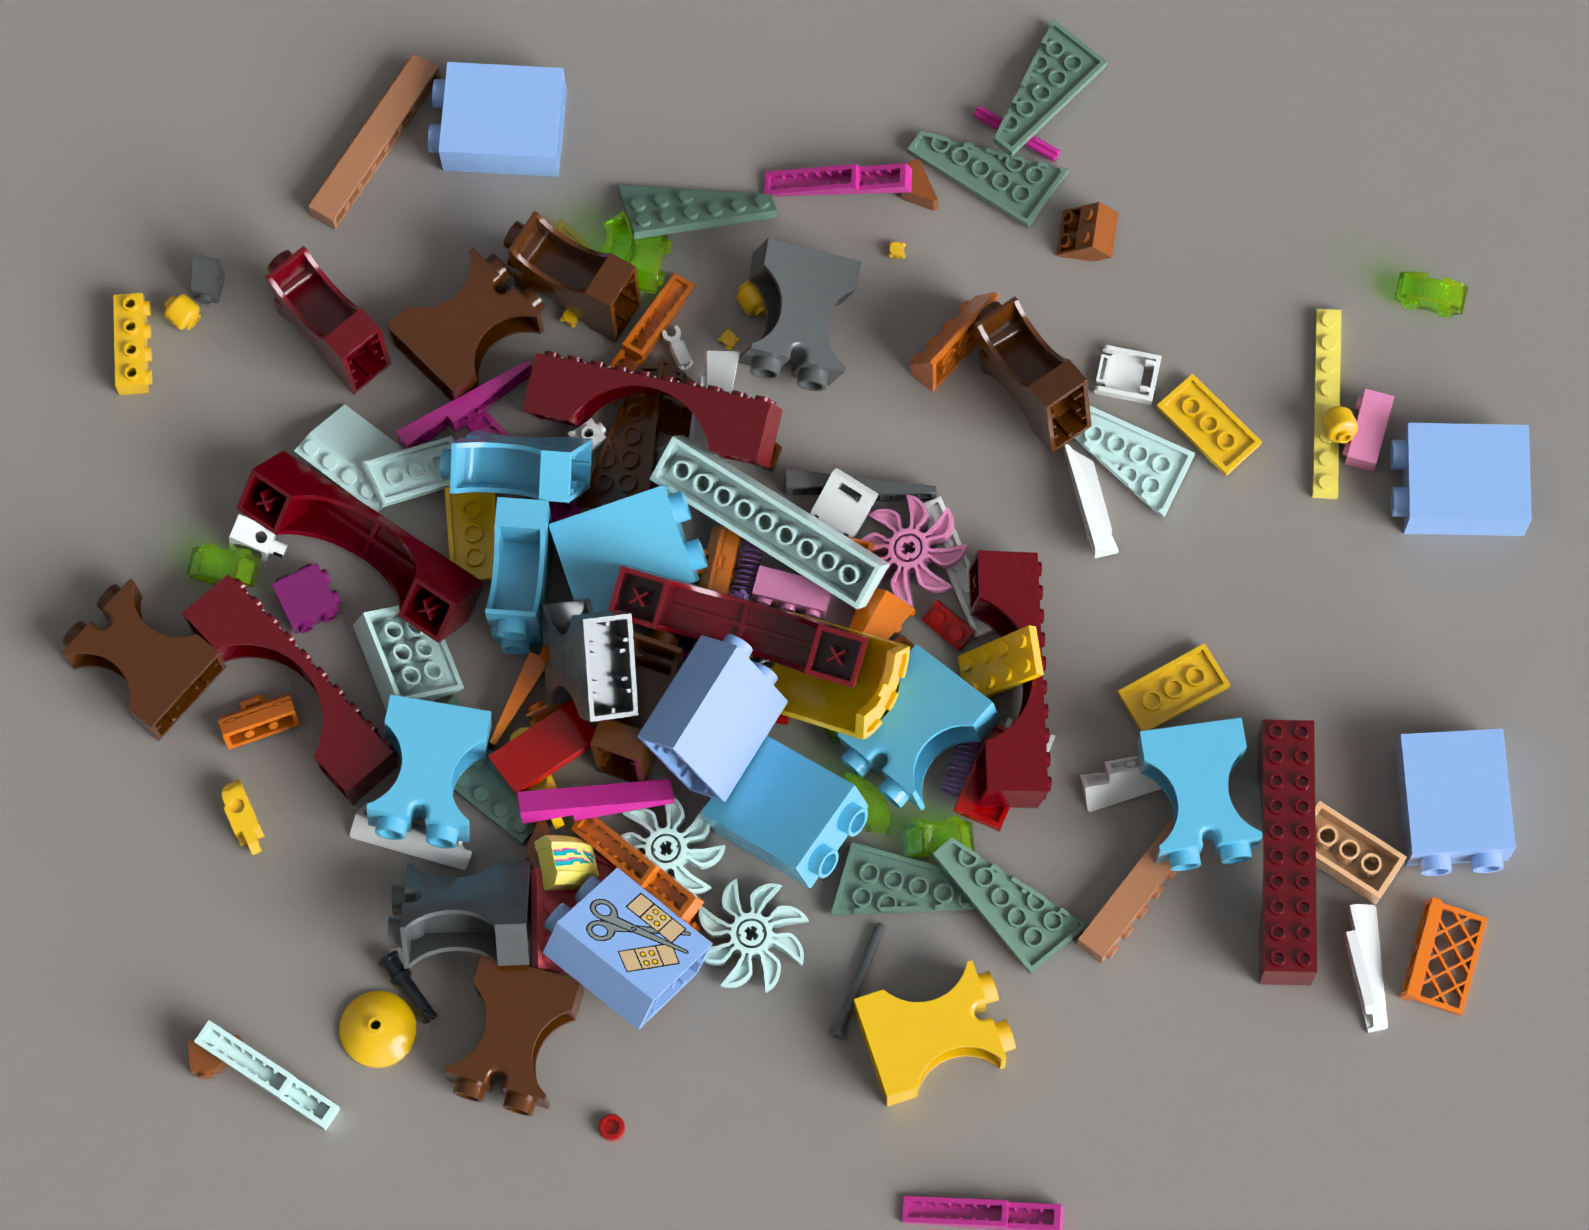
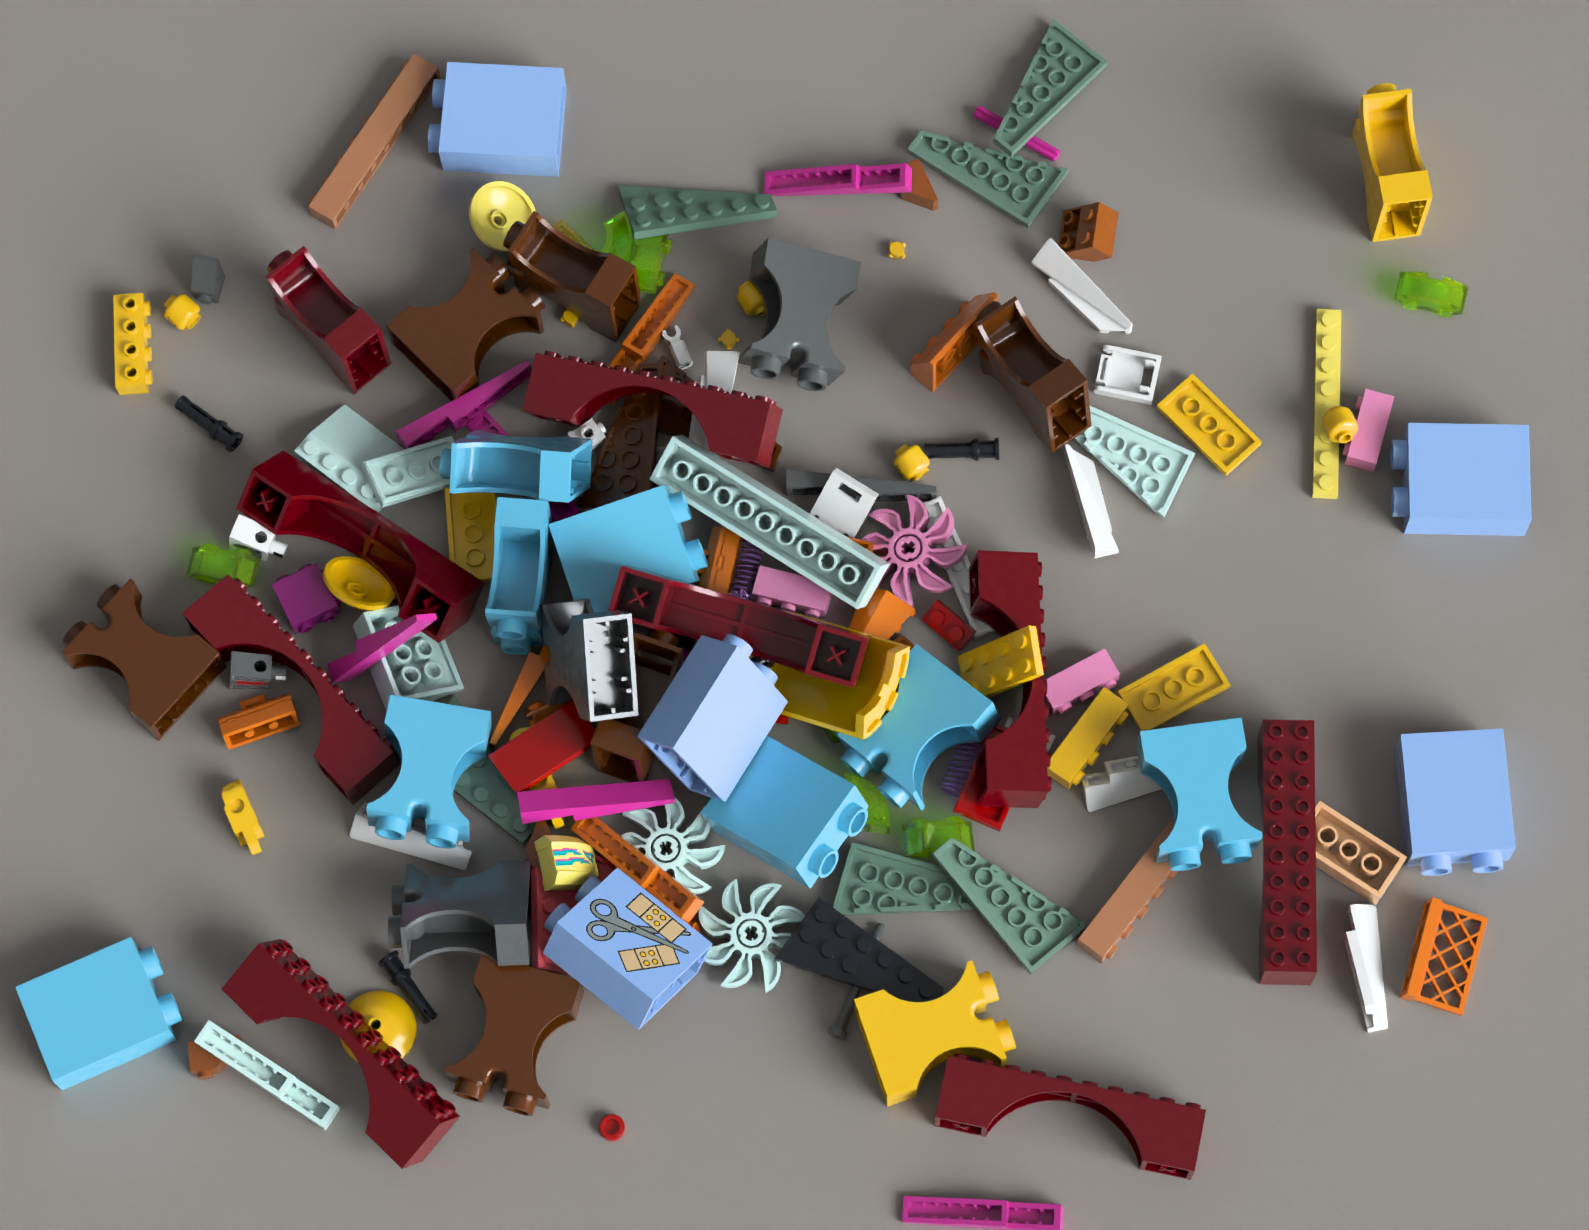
none -> medium azure brick [15,937,183,1090]
none -> black pin [175,395,243,452]
none -> dark red arch [221,939,460,1169]
none -> dark grey torso [229,651,286,689]
none -> yellow dish [323,556,395,611]
none -> dark pink slope [327,613,437,683]
none -> light yellow dish [469,181,536,253]
none -> black wing [774,898,944,1002]
none -> yellow head [893,444,930,482]
none -> black pin [924,438,999,461]
none -> dark red arch [935,1054,1206,1180]
none -> white wedge [1031,238,1133,334]
none -> bright pink brick [1044,649,1120,716]
none -> yellow brick [1047,687,1129,790]
none -> yellow brick [1351,83,1433,242]

